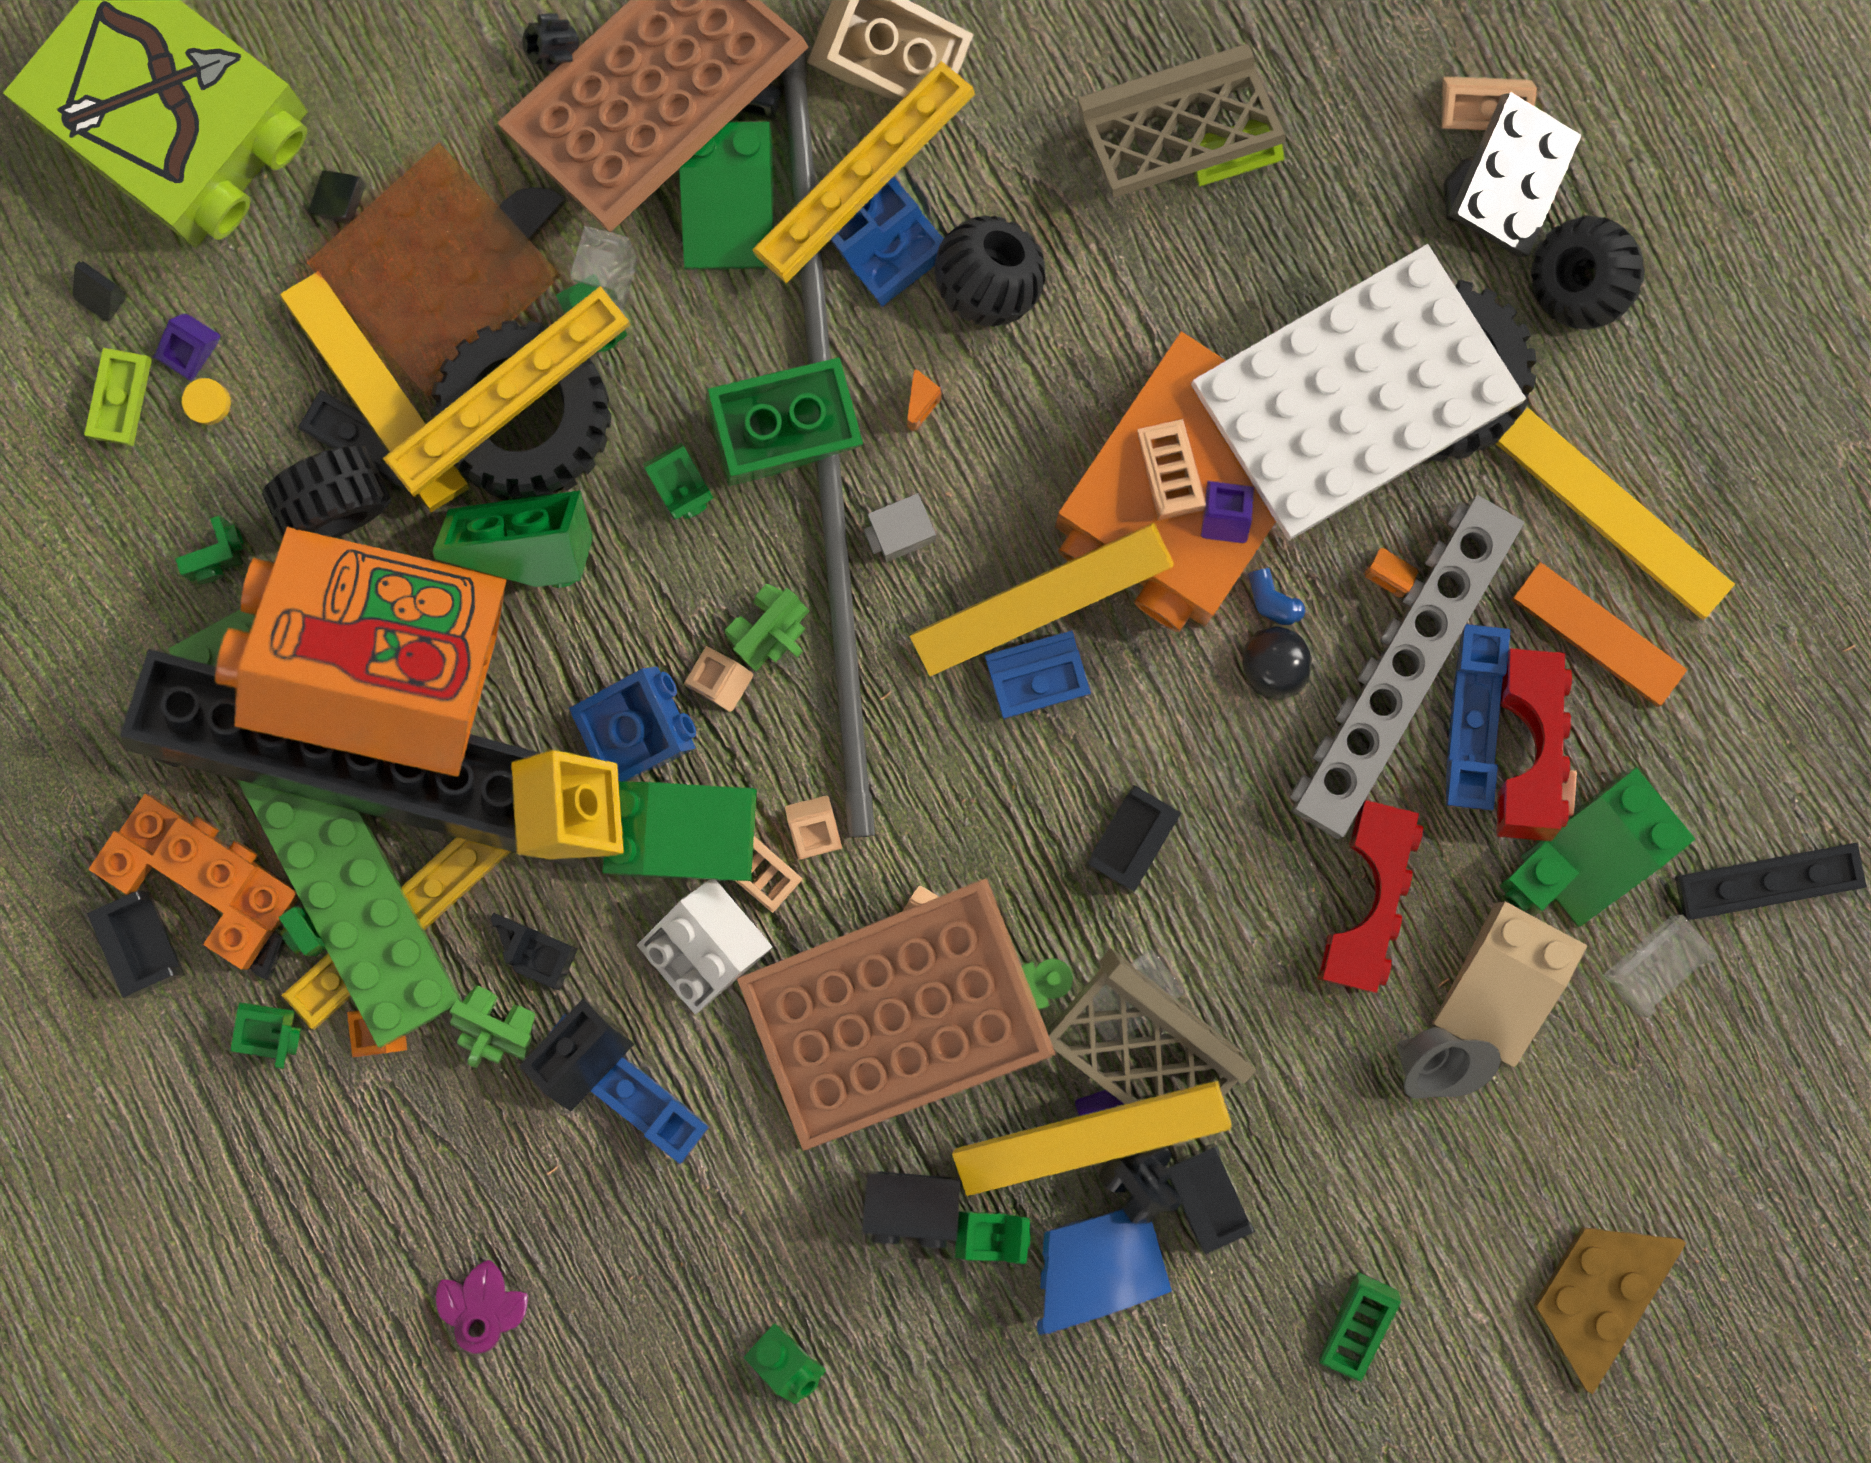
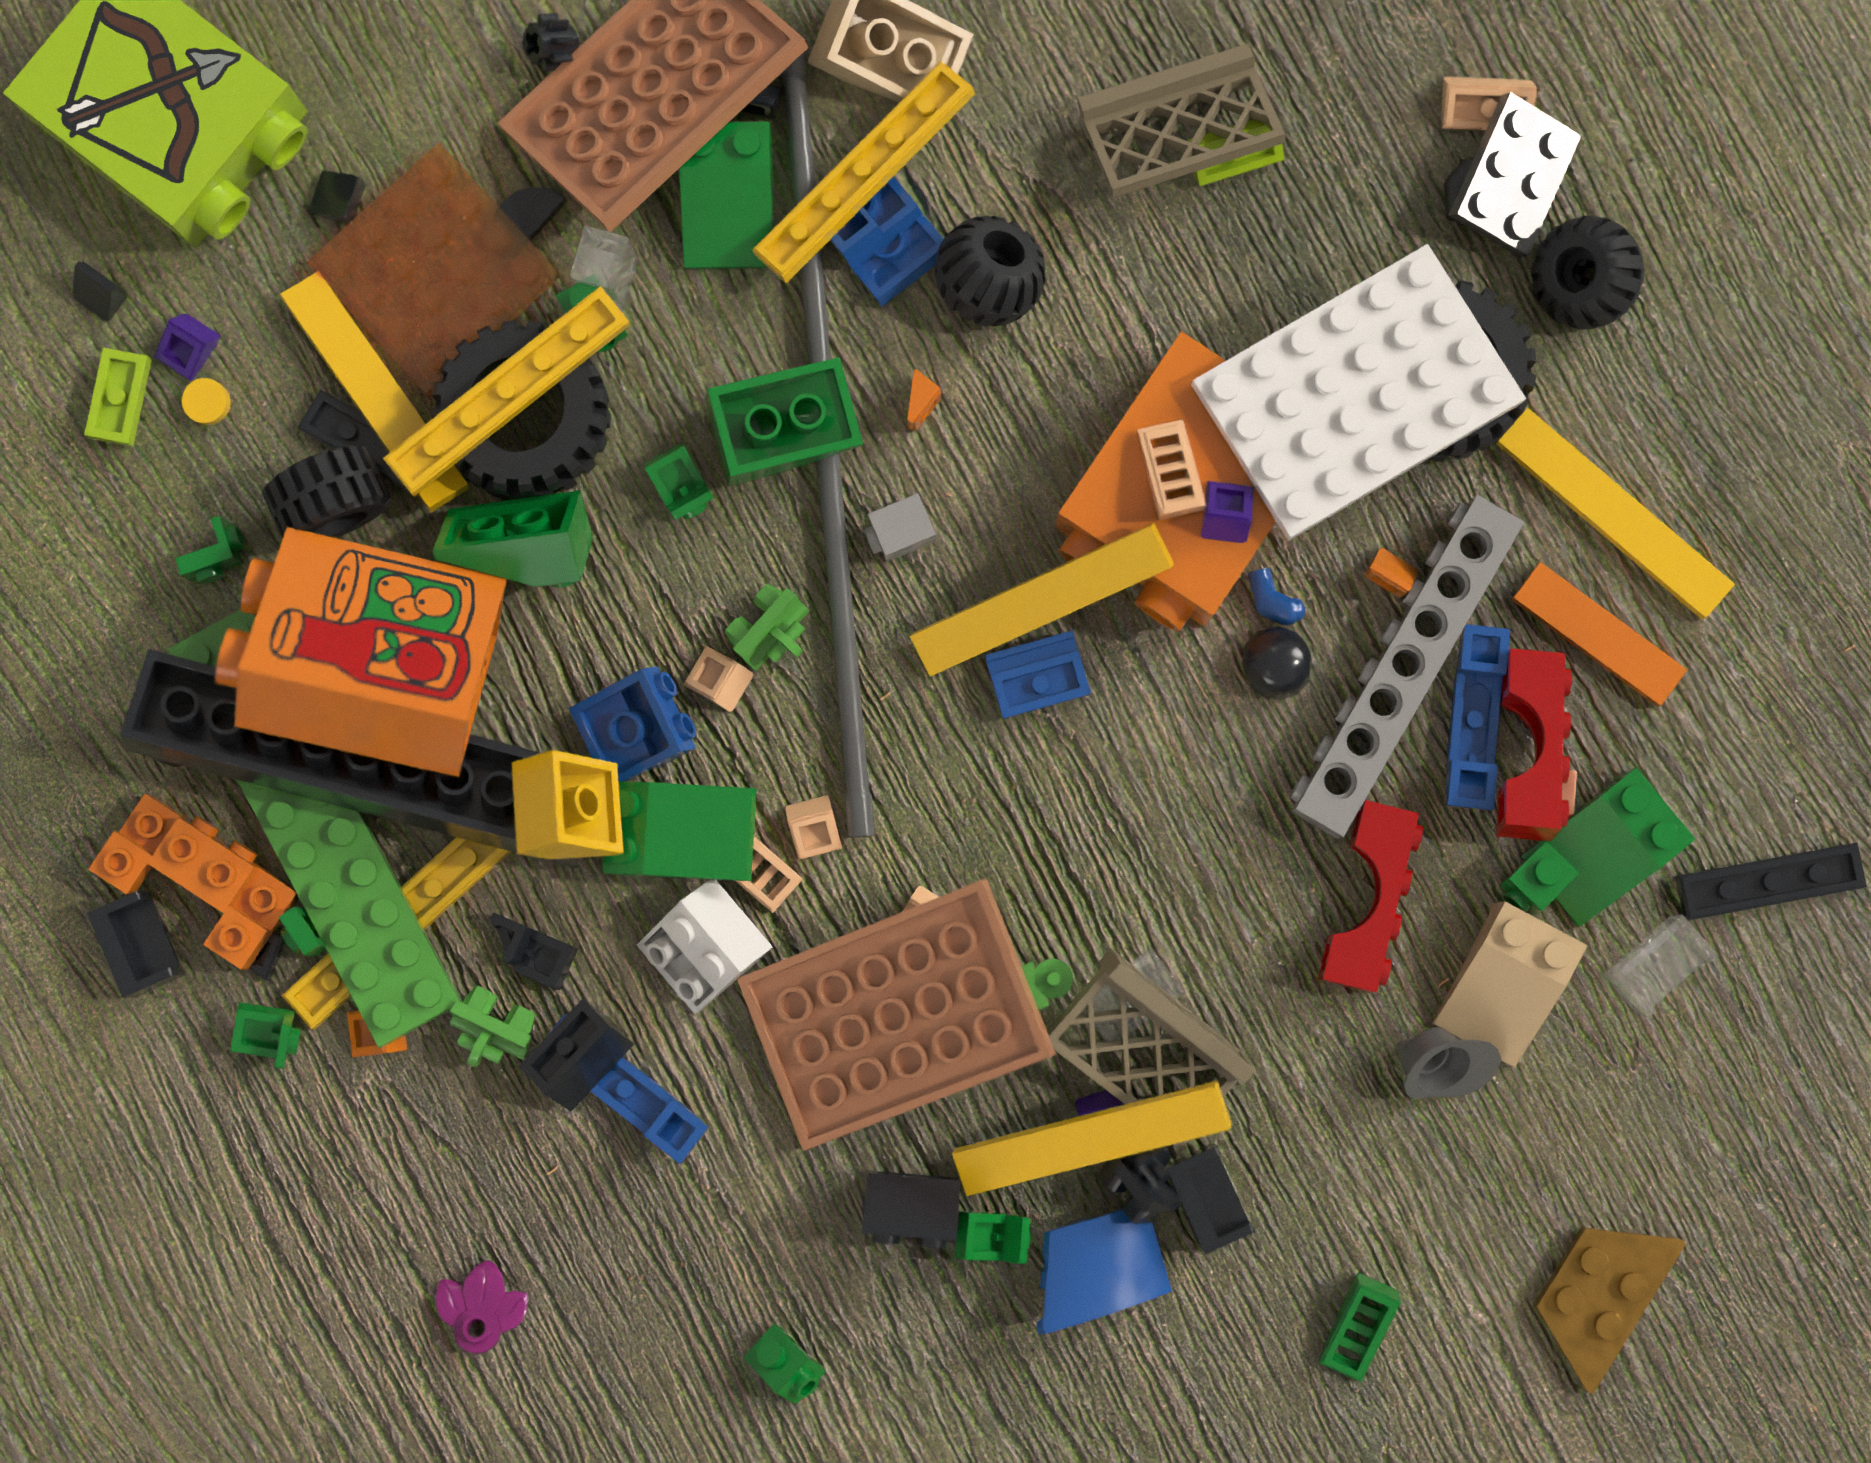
black panel [1085,785,1181,894] -> none

